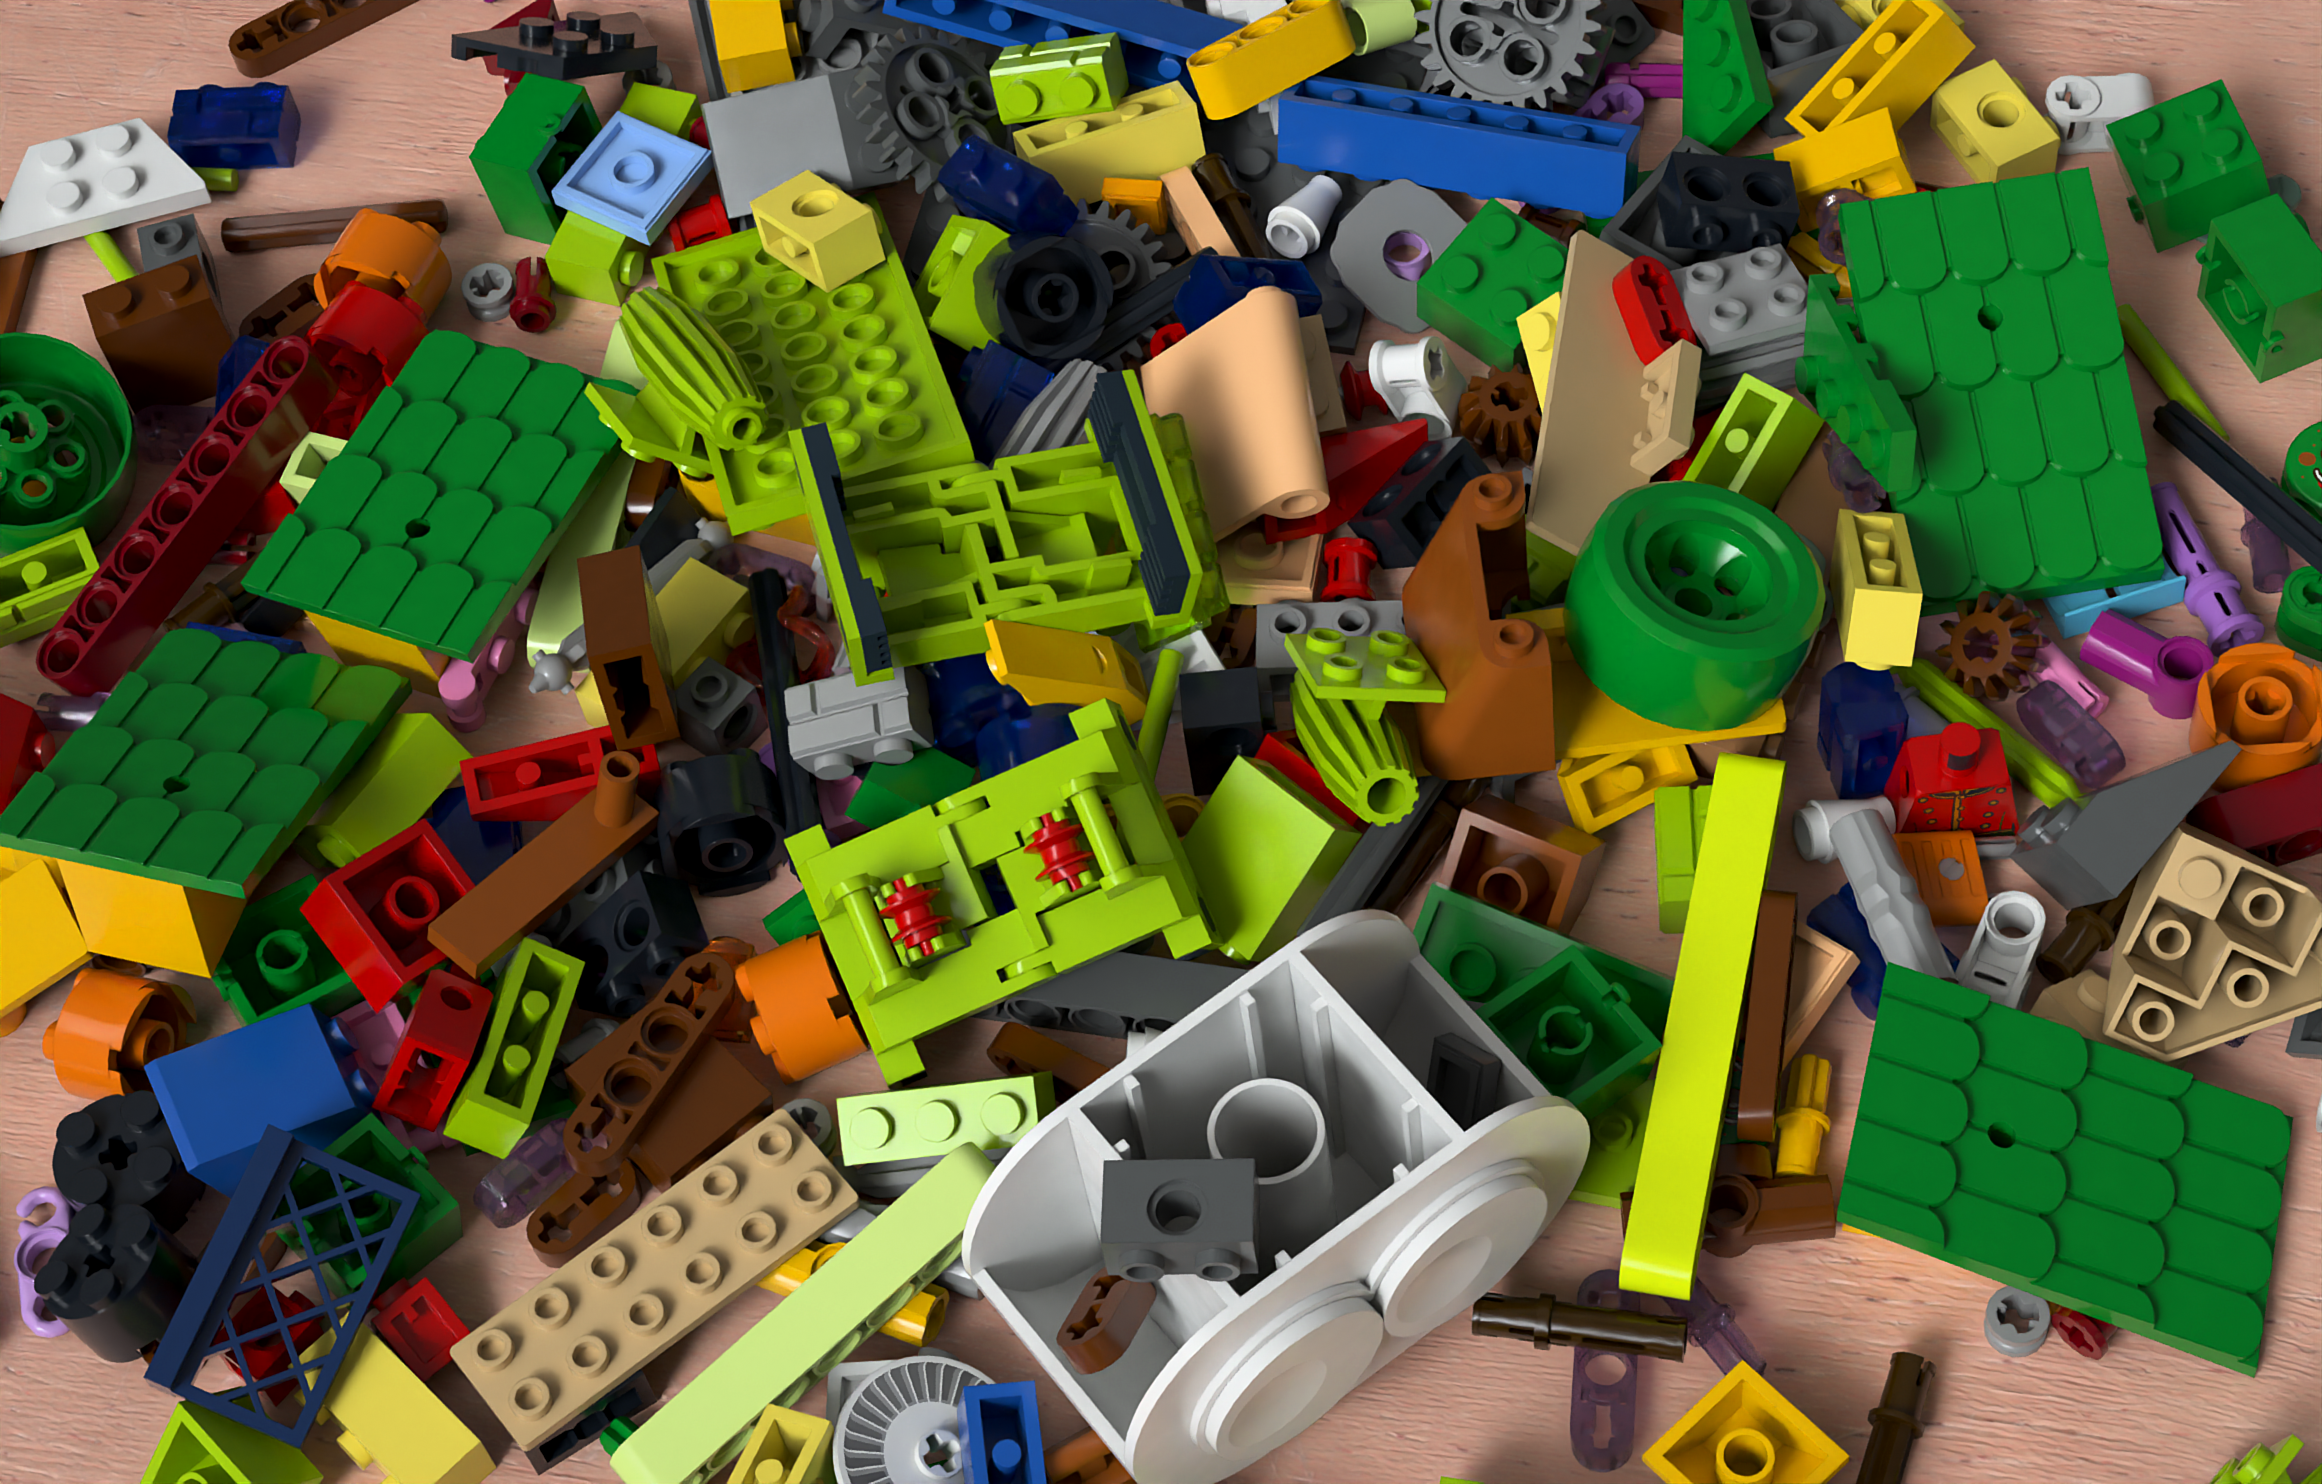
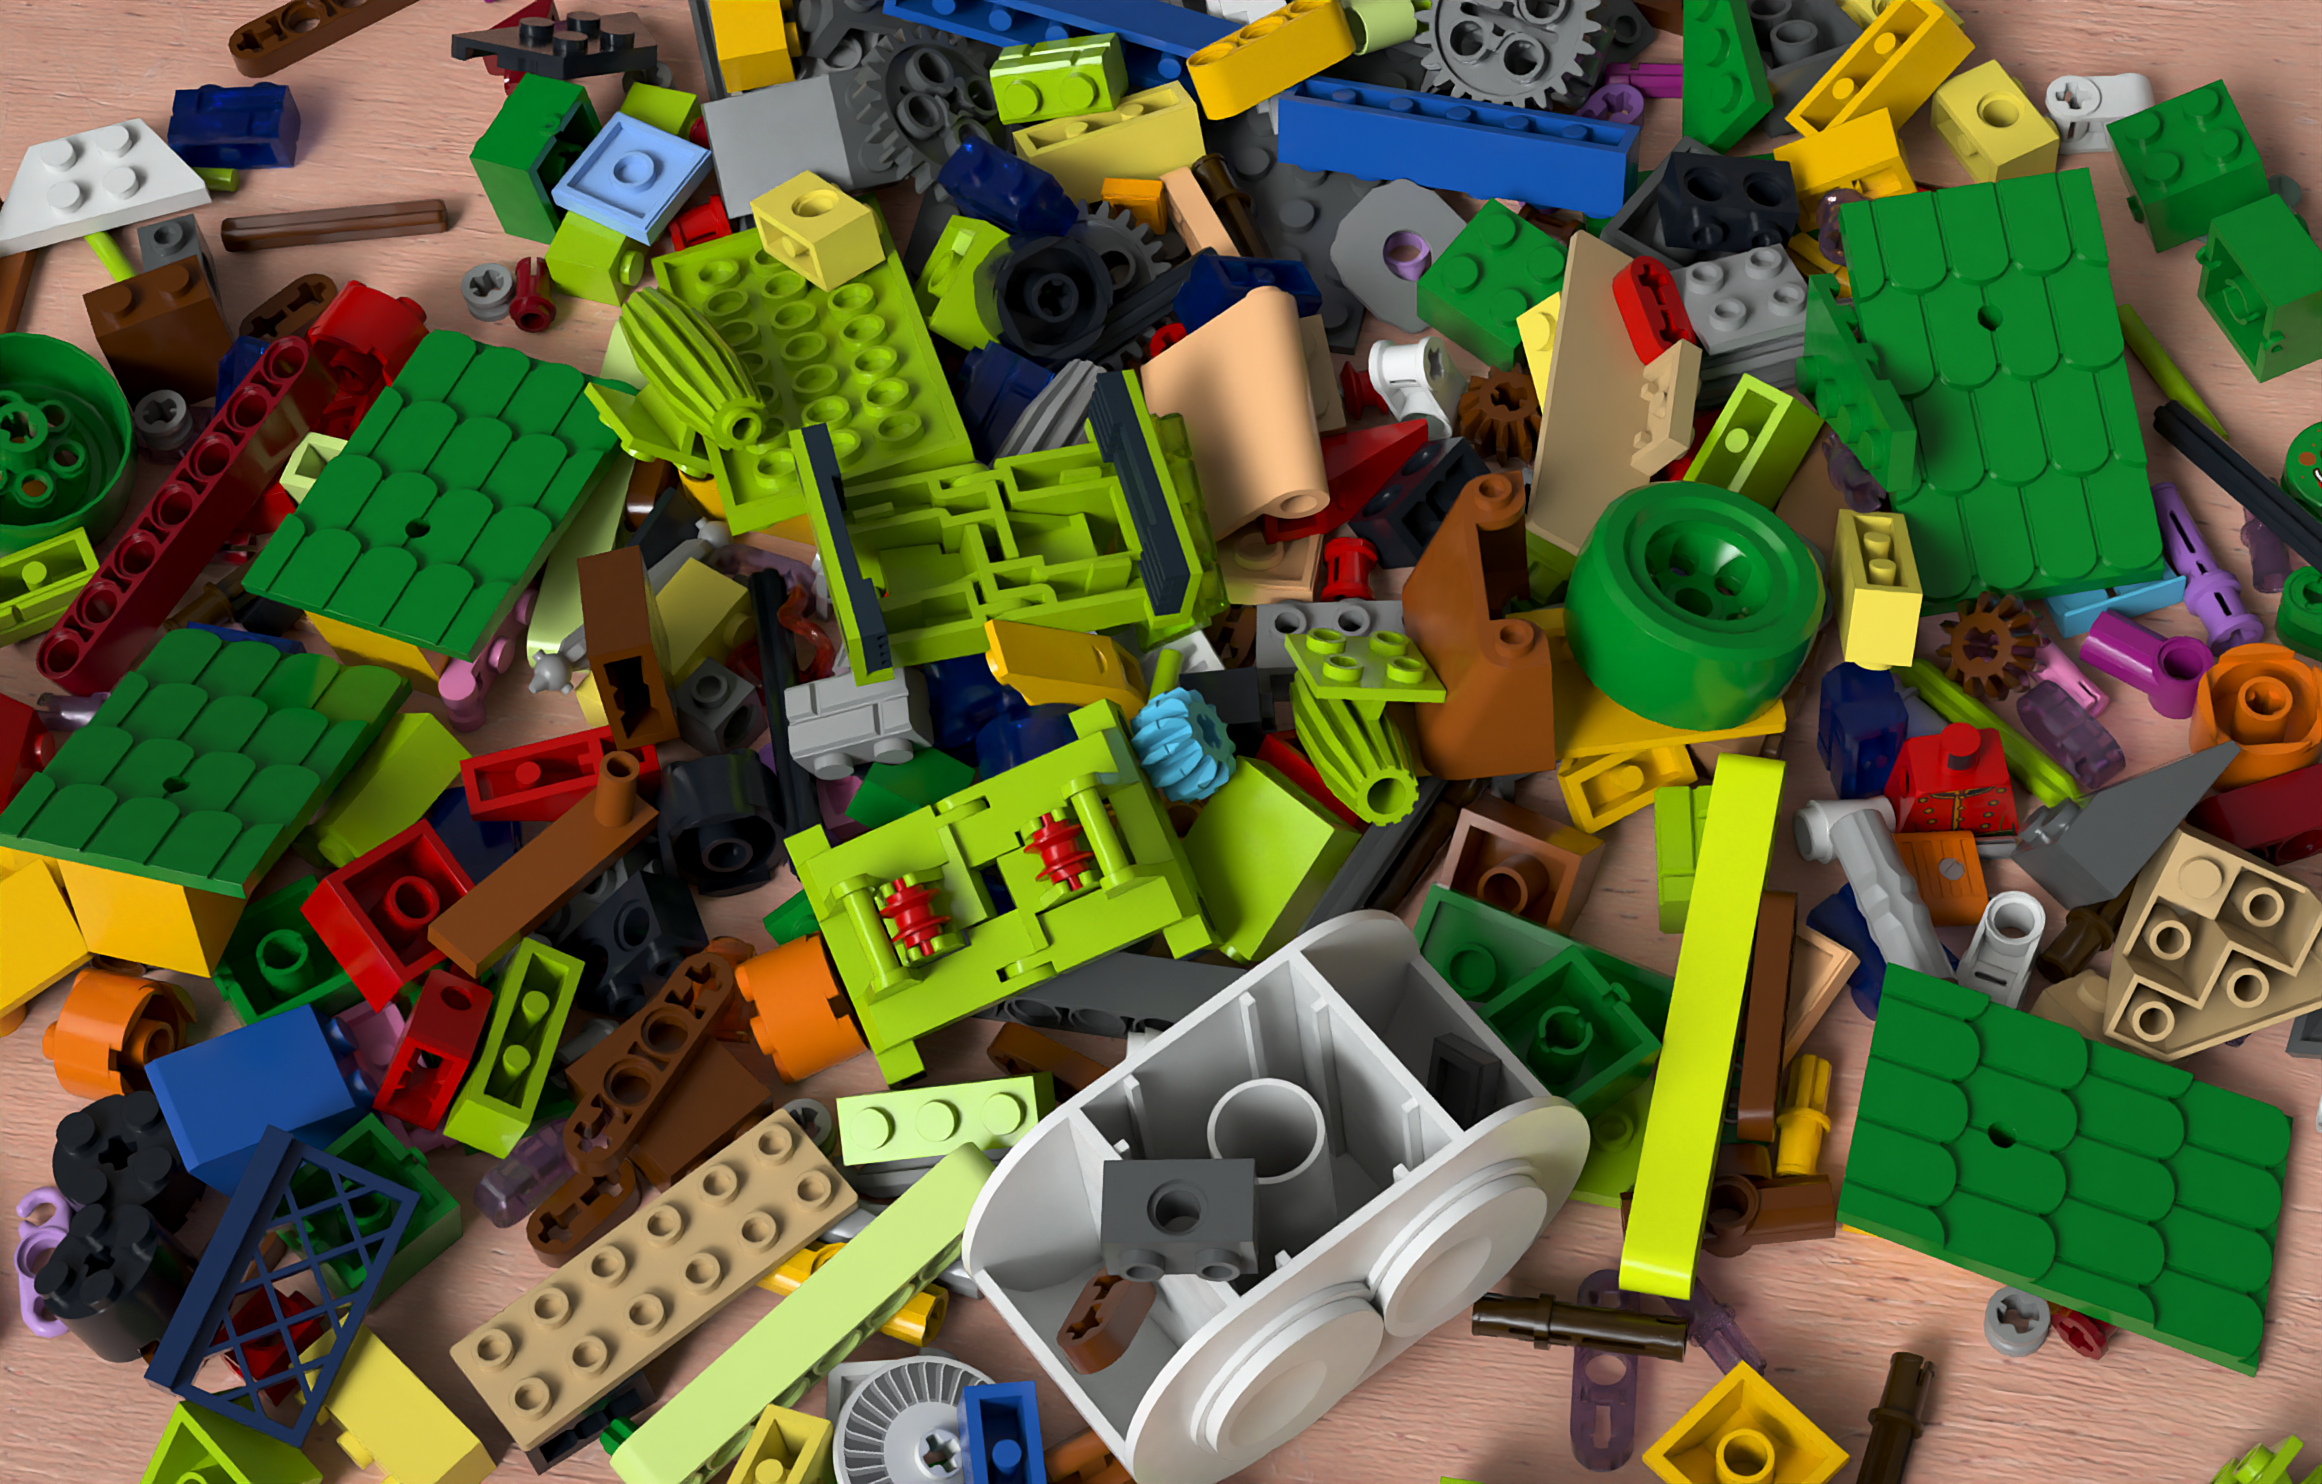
orange brick [314,208,452,325] -> none
red bracket [369,1276,471,1383] -> none
white cone [1266,175,1342,258] -> none
none -> light grey bush [134,390,195,450]
none -> medium azure gear [1130,687,1237,804]

